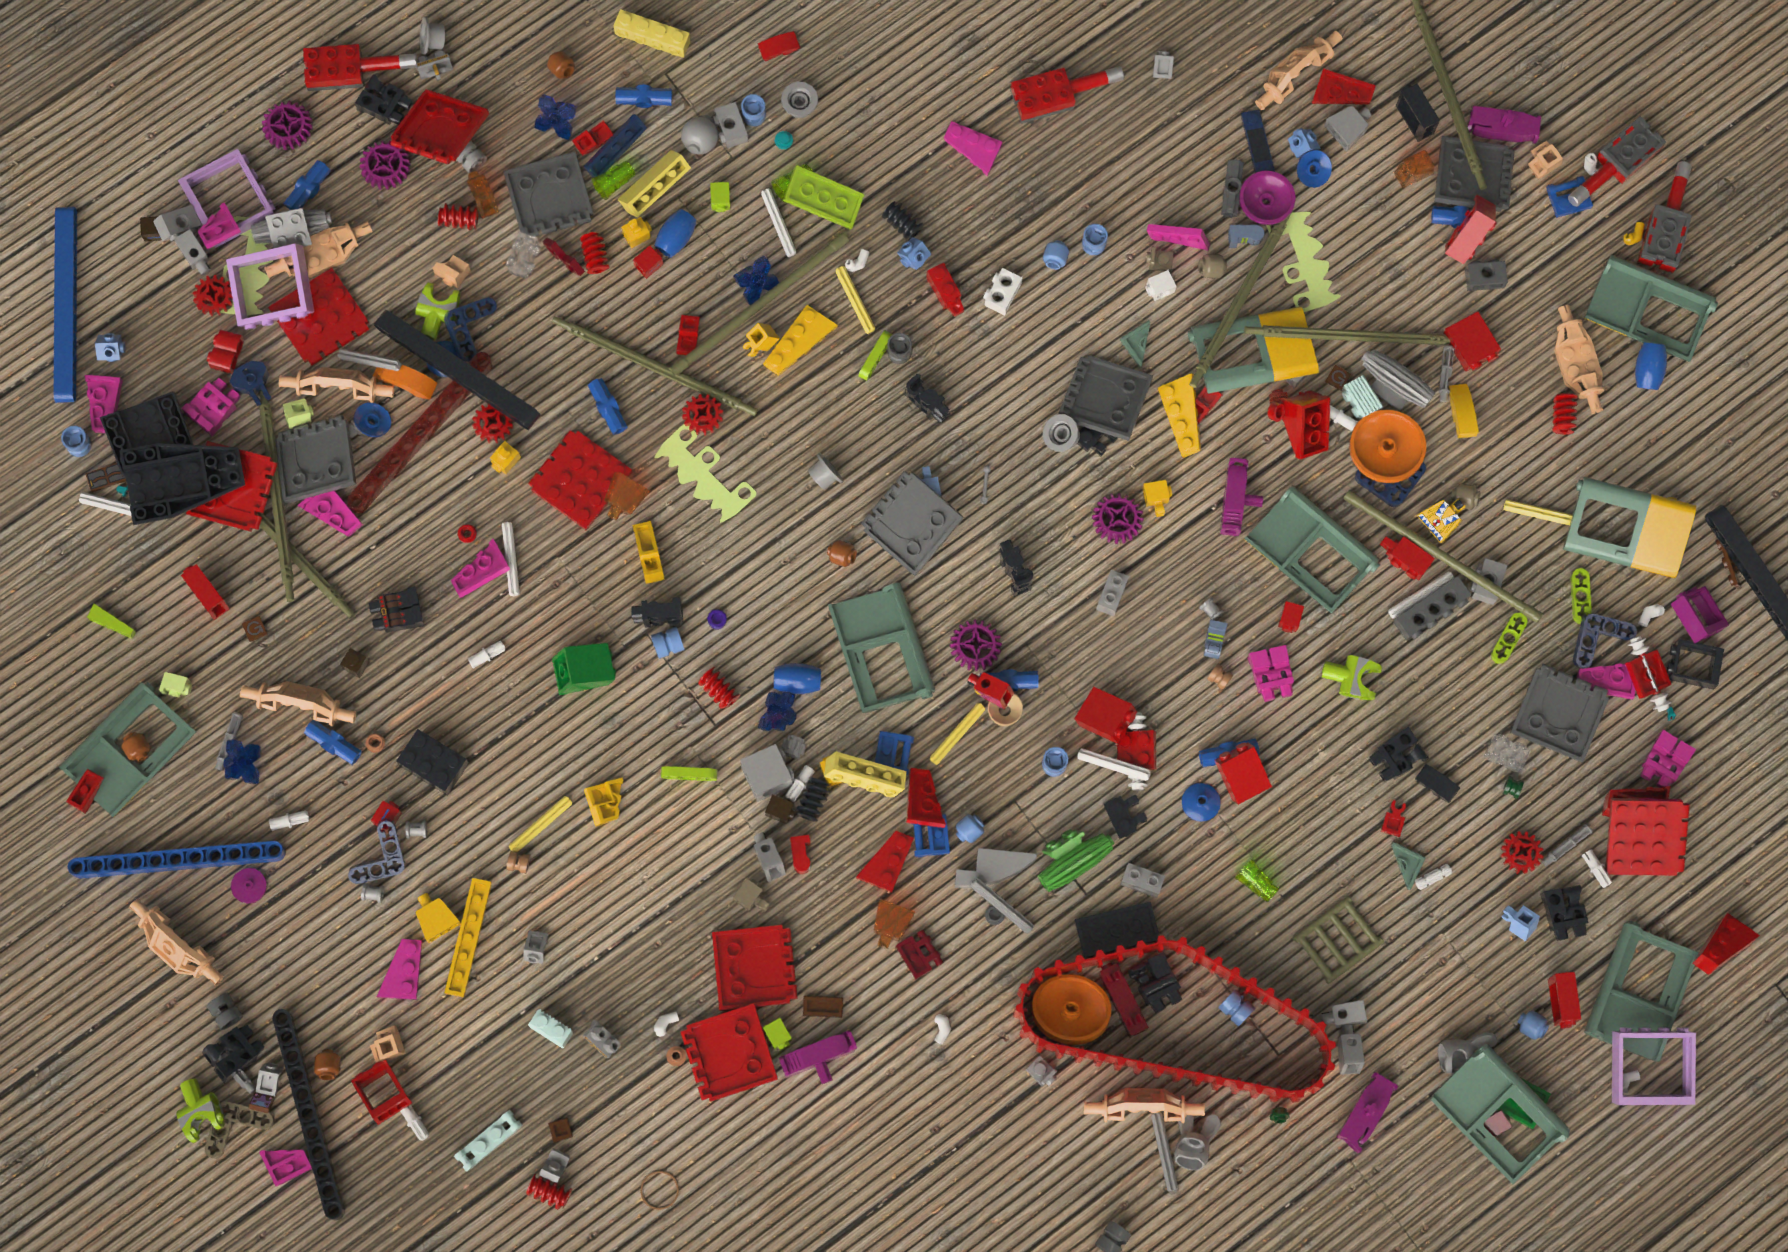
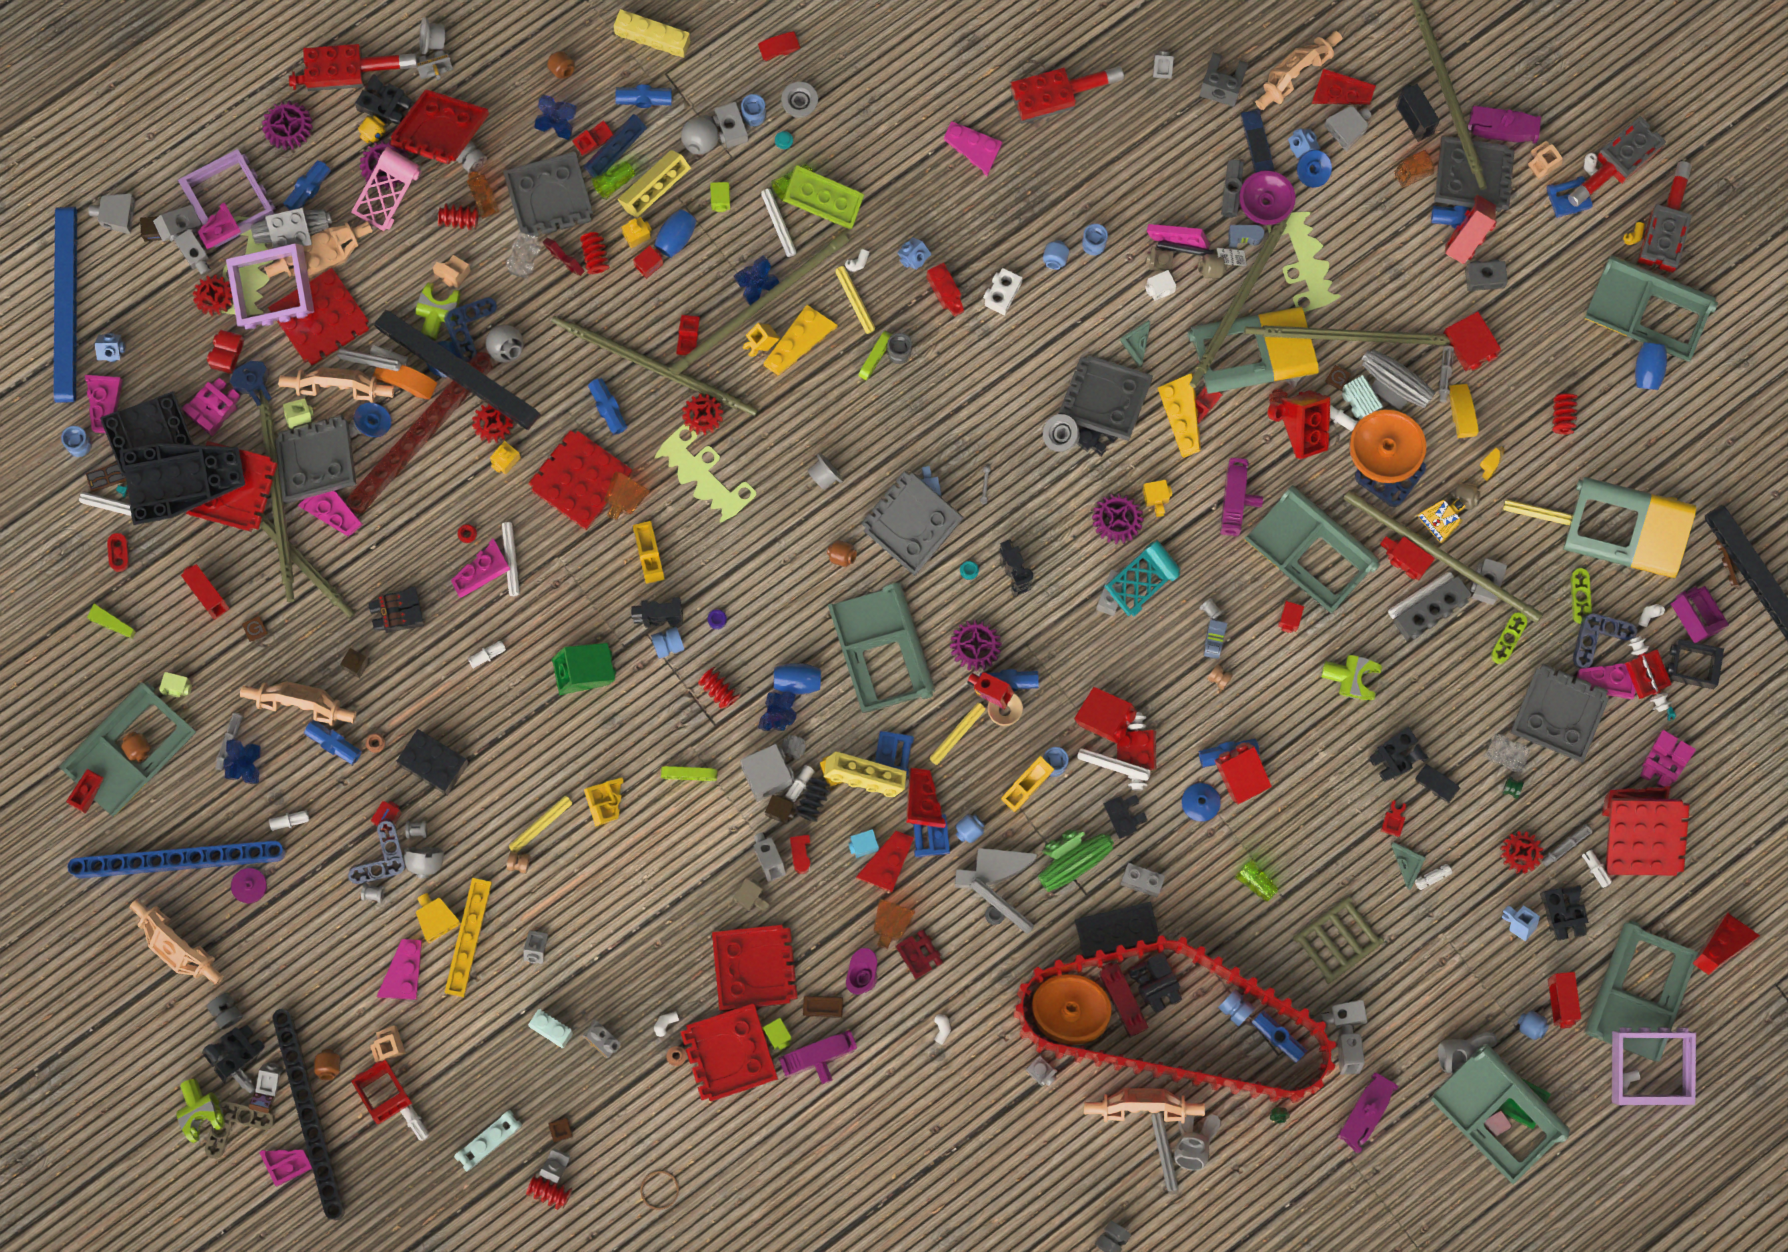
black piece [882,201,924,240] -> none
black hips [904,374,950,424] -> none
dark pink hips [1247,645,1294,702] -> none
light nougat plate [1554,305,1604,414] -> none
none -> light grey torso [89,194,136,234]
none -> red plate [107,533,129,572]
none -> red plate [288,71,306,90]
none -> bright pink piece [351,147,422,231]
none -> yellow head [358,115,386,143]
none -> white axle [370,345,408,366]
none -> light grey cylinder [404,847,444,878]
none -> light grey brick [486,325,524,362]
none -> magenta piece [846,948,878,995]
none -> medium azure brick [848,829,879,858]
none -> teal plate [960,561,979,580]
none -> yellow slope [1001,756,1055,813]
none -> teal piece [1104,539,1181,617]
none -> black piece [1157,241,1214,256]
none -> dark grey brick [1199,52,1248,107]
none -> white sticker [1217,248,1247,267]
none -> blue piece [1251,1010,1308,1064]
none -> yellow slope [1480,446,1505,481]

